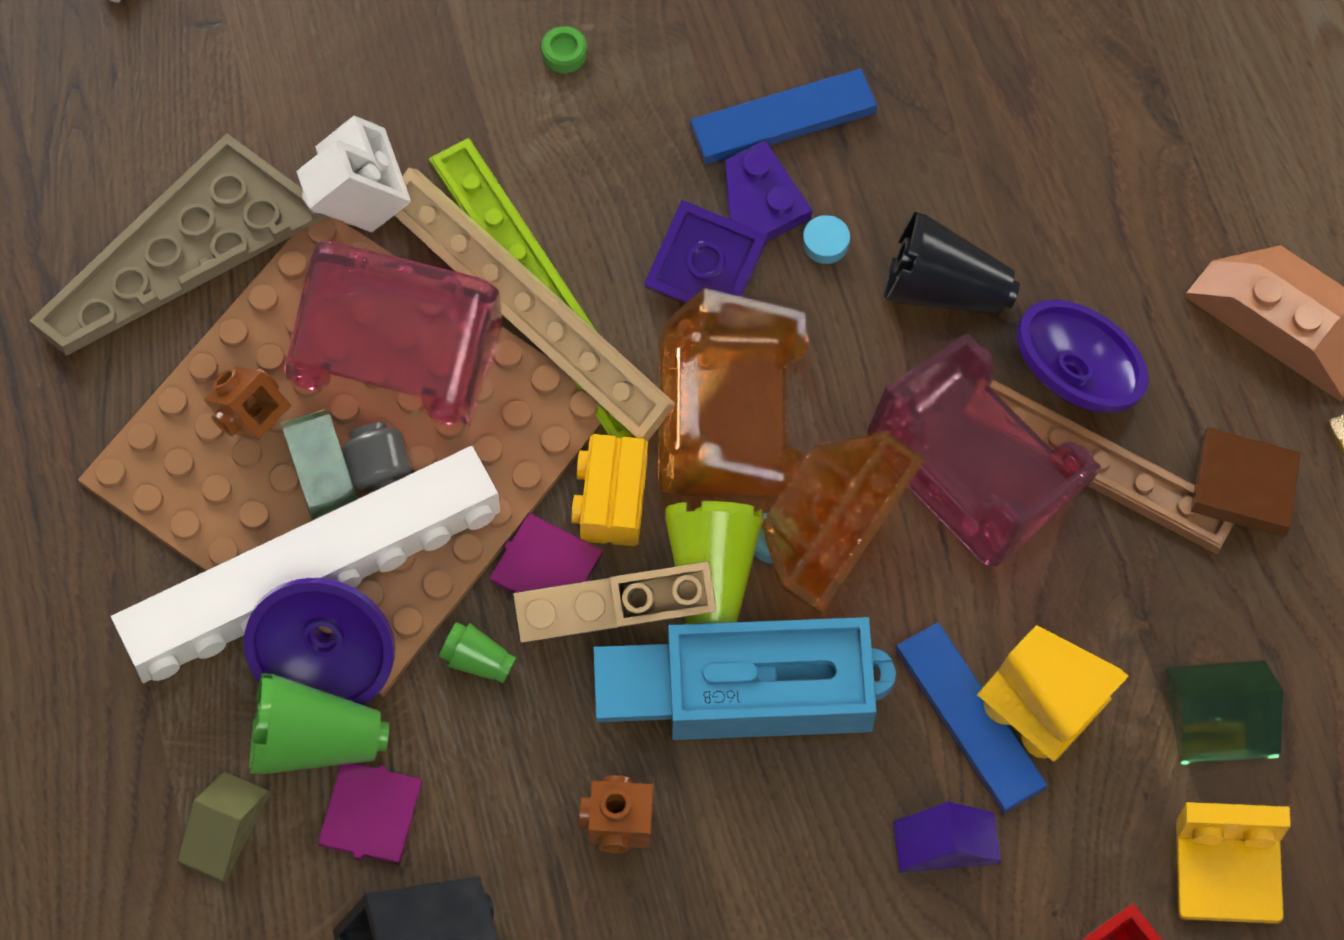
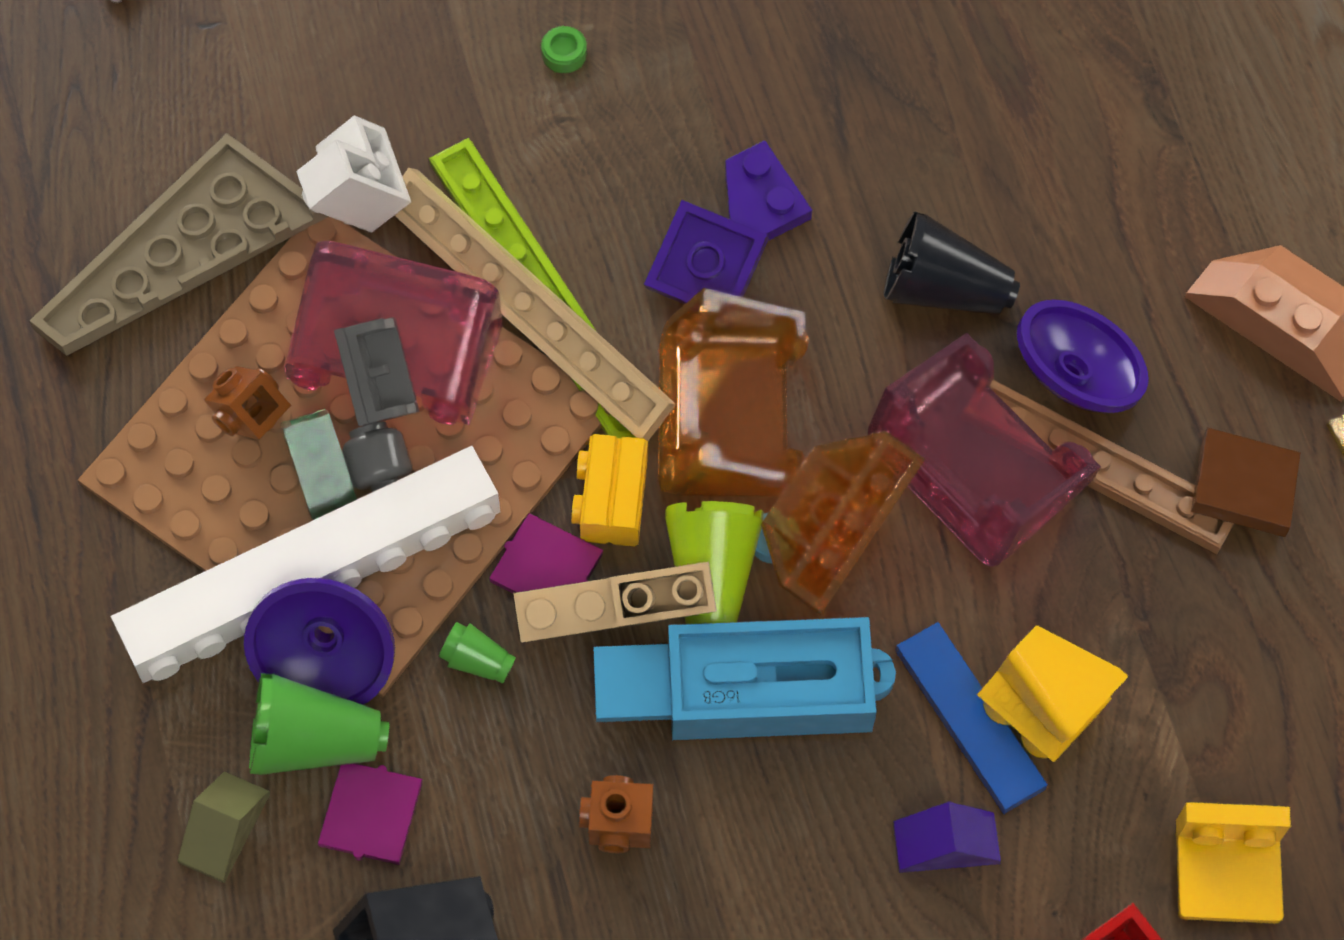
blue tile [690,68,877,165] -> none
medium azure tile [803,215,850,264] -> none
clear green slope [1166,660,1283,765] -> none
none -> dark grey hinge [334,317,420,426]

